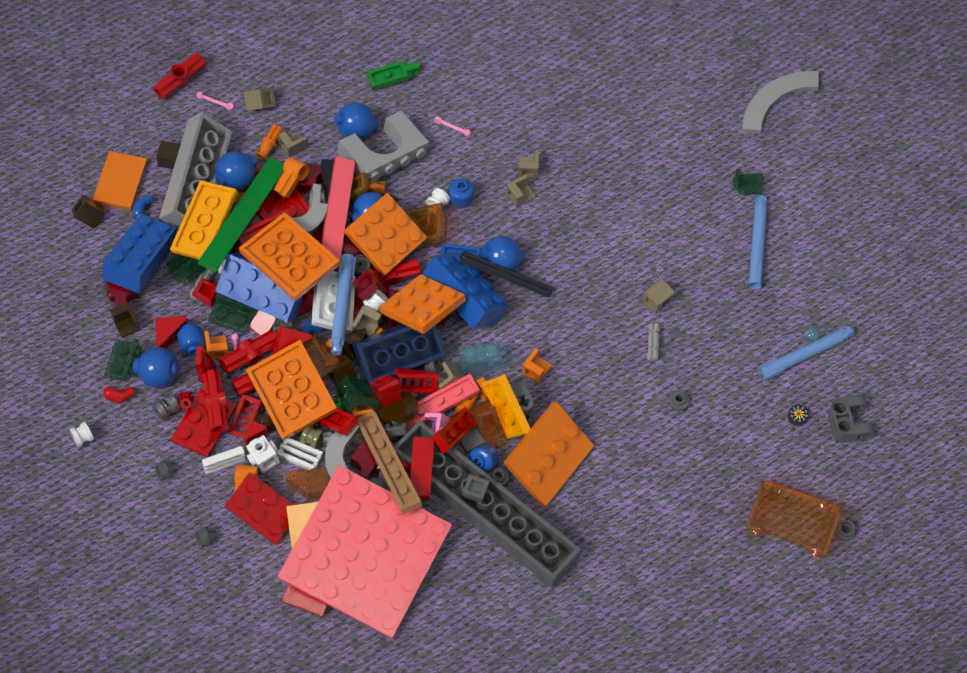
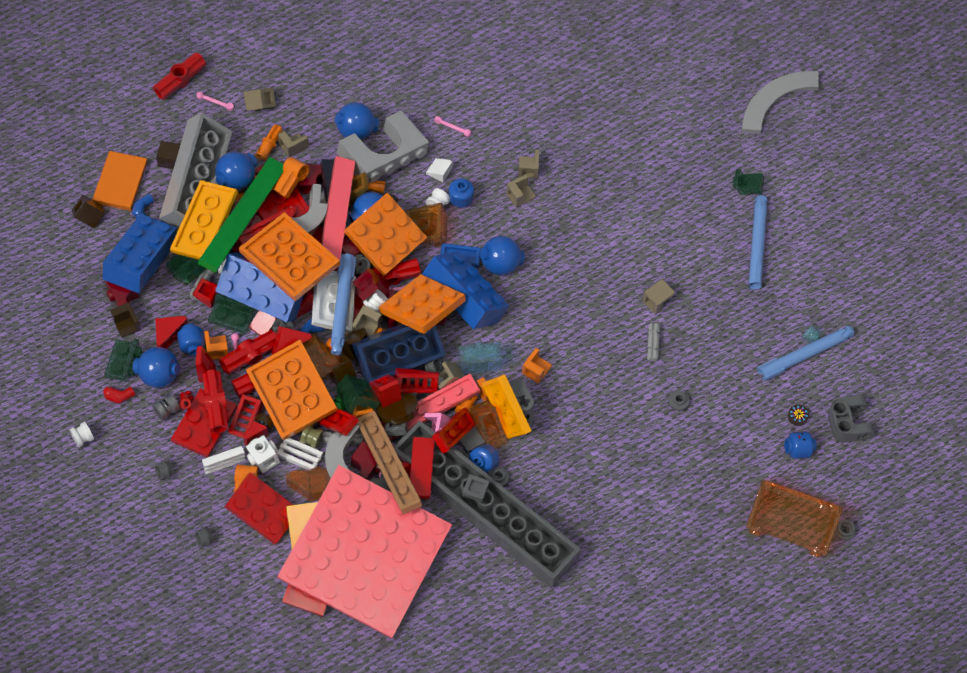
green hinge [366,61,420,91] -> none
black axle [460,251,553,298] -> none
orange plate [503,402,594,506] -> none
none -> white slope [426,158,453,182]
none -> blue head [784,432,817,459]

